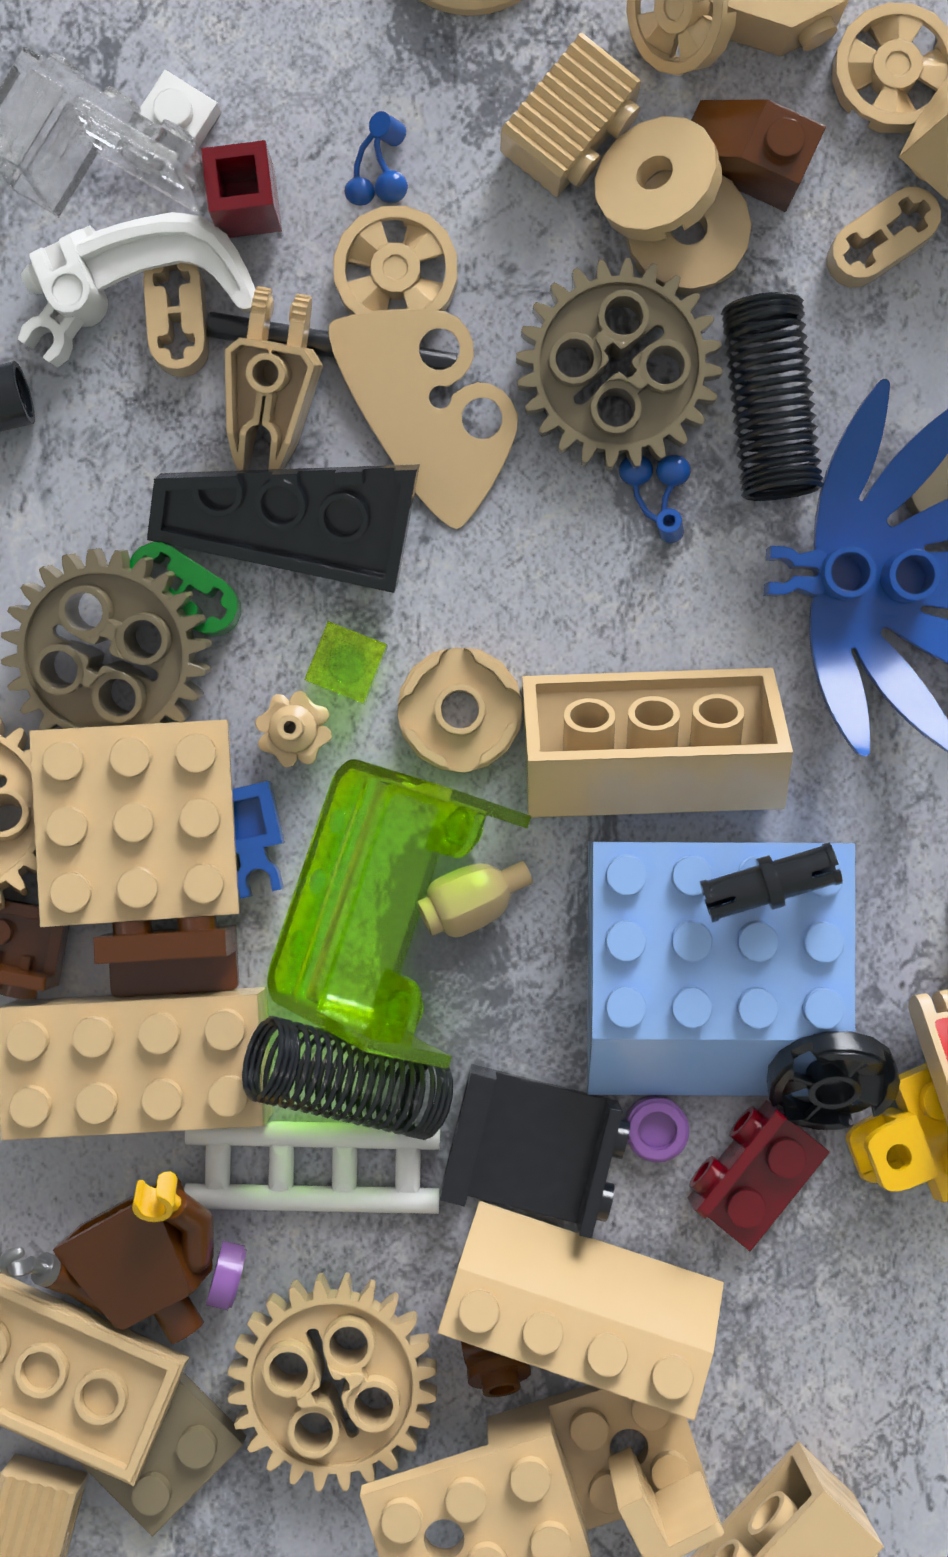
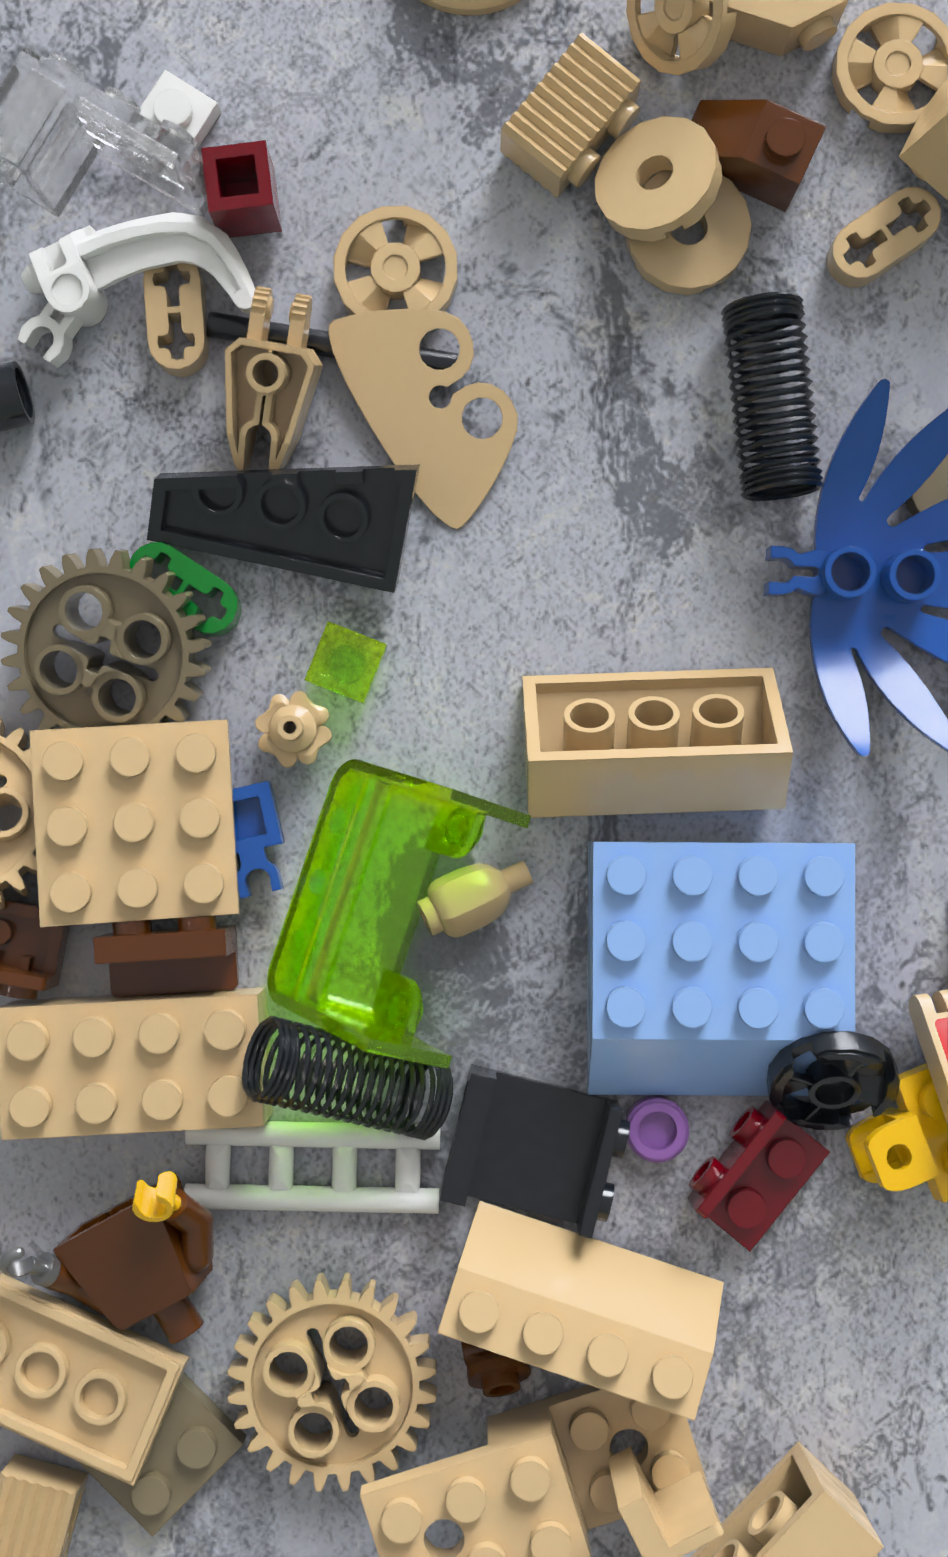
medium lavender tile [206,1240,247,1311] -> none
blue piece [344,111,408,206] -> none
tan tile [397,647,523,773] -> none
dark tan gear [516,258,723,471] -> none
blue piece [619,455,691,543] -> none
black pin [699,842,843,923] -> none

